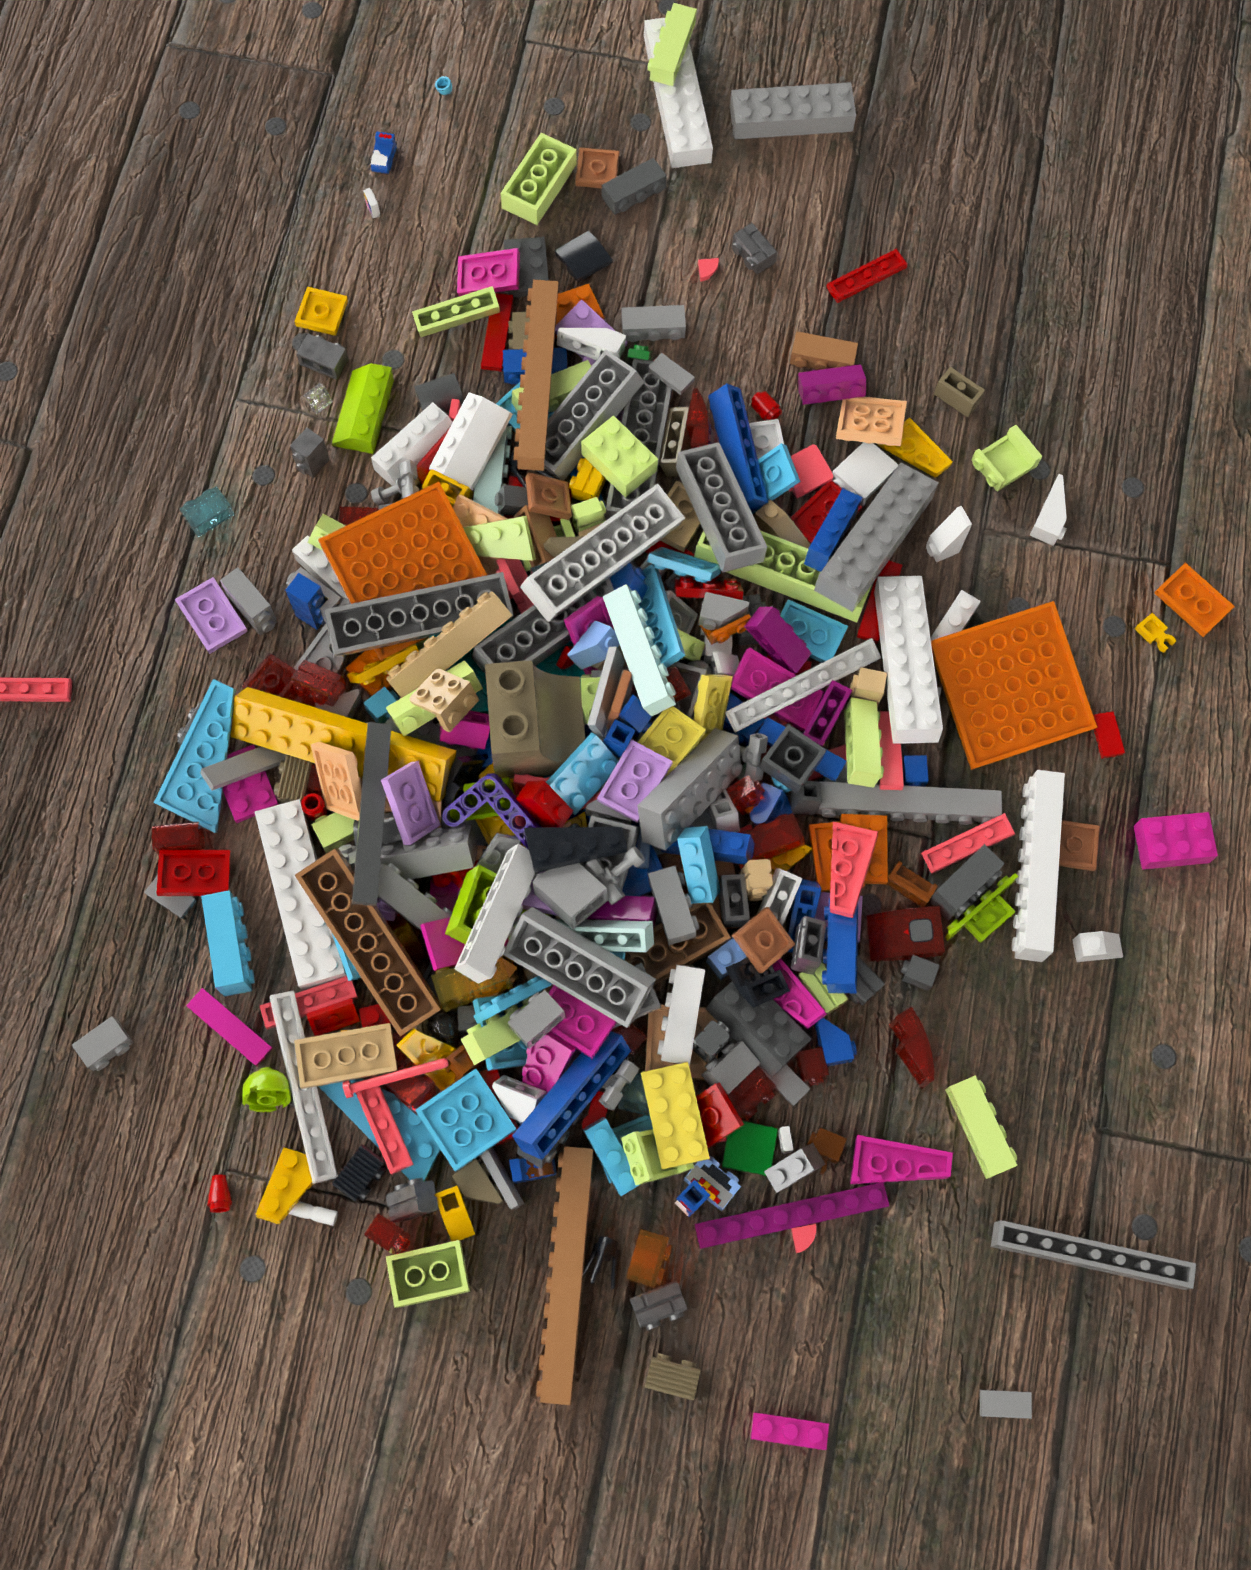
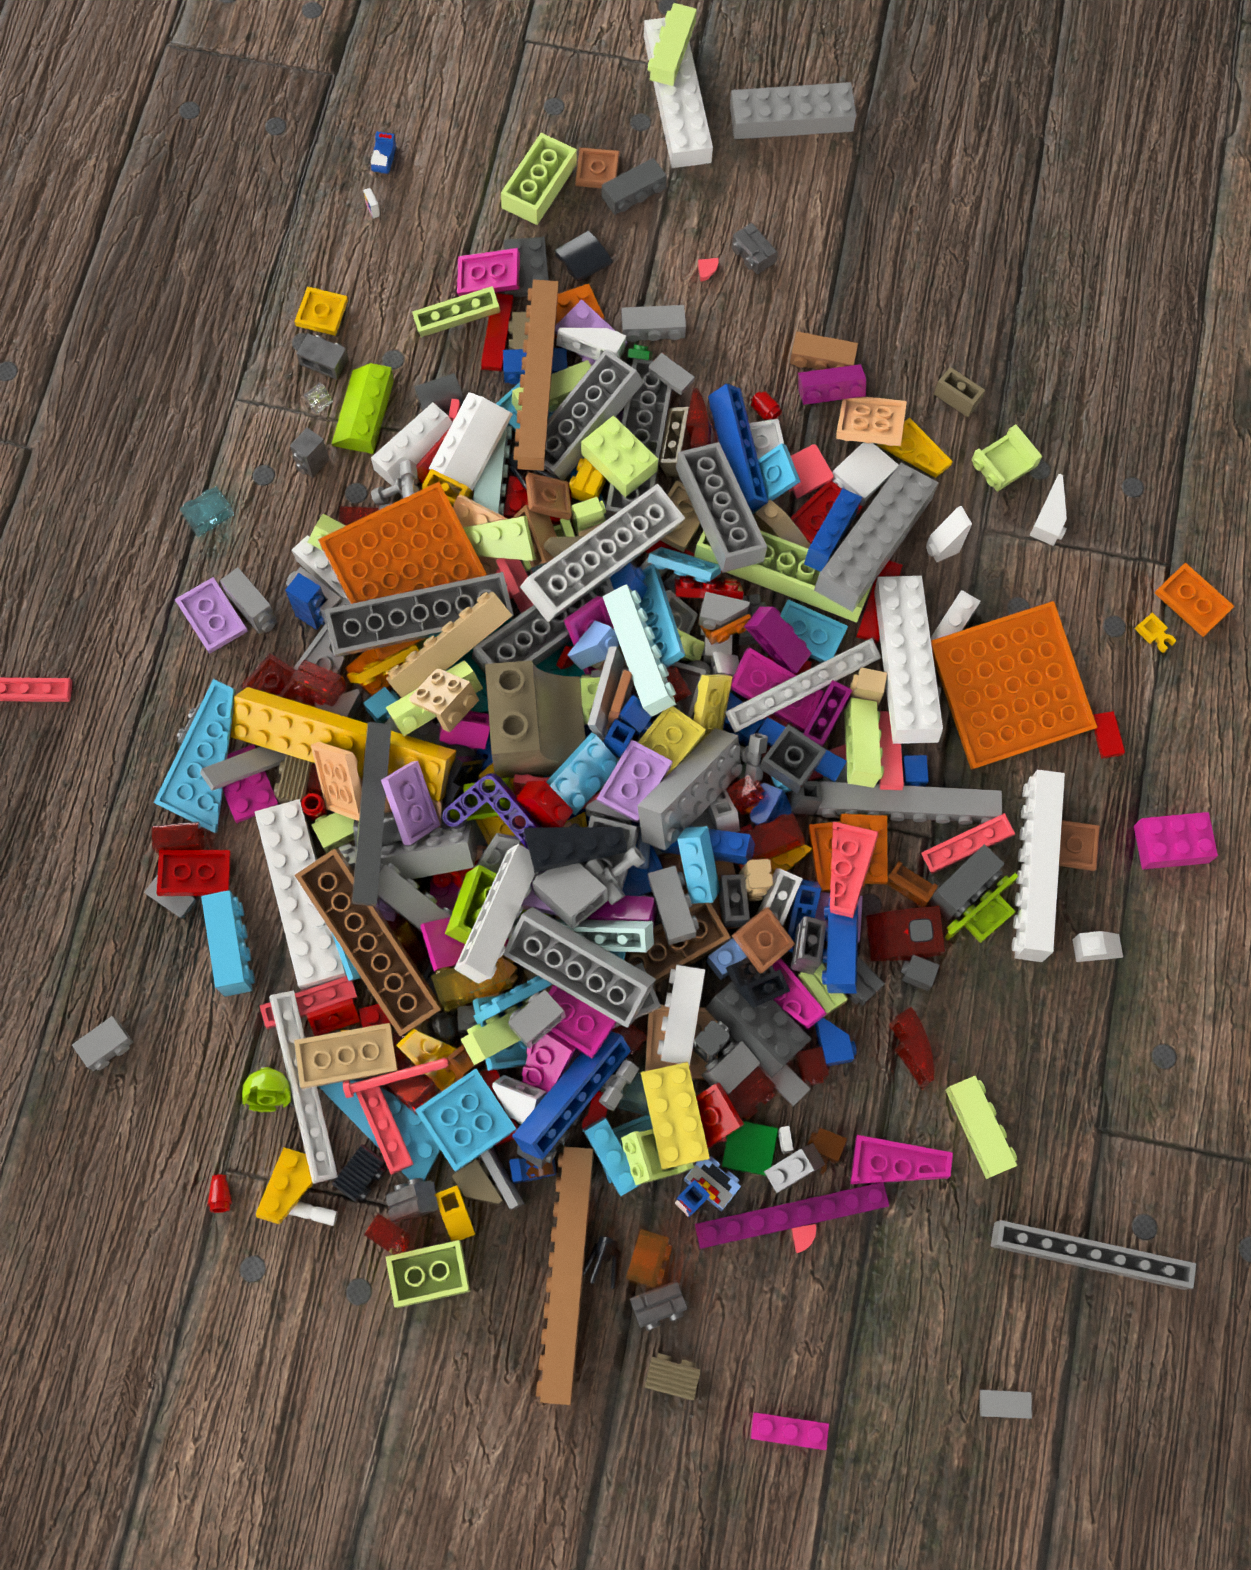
dark pink tile [186,988,273,1067] -> none
medium azure hinge [435,76,452,95] -> none
dark grey brick [495,485,528,516] -> none
red tile [826,249,907,303] -> none

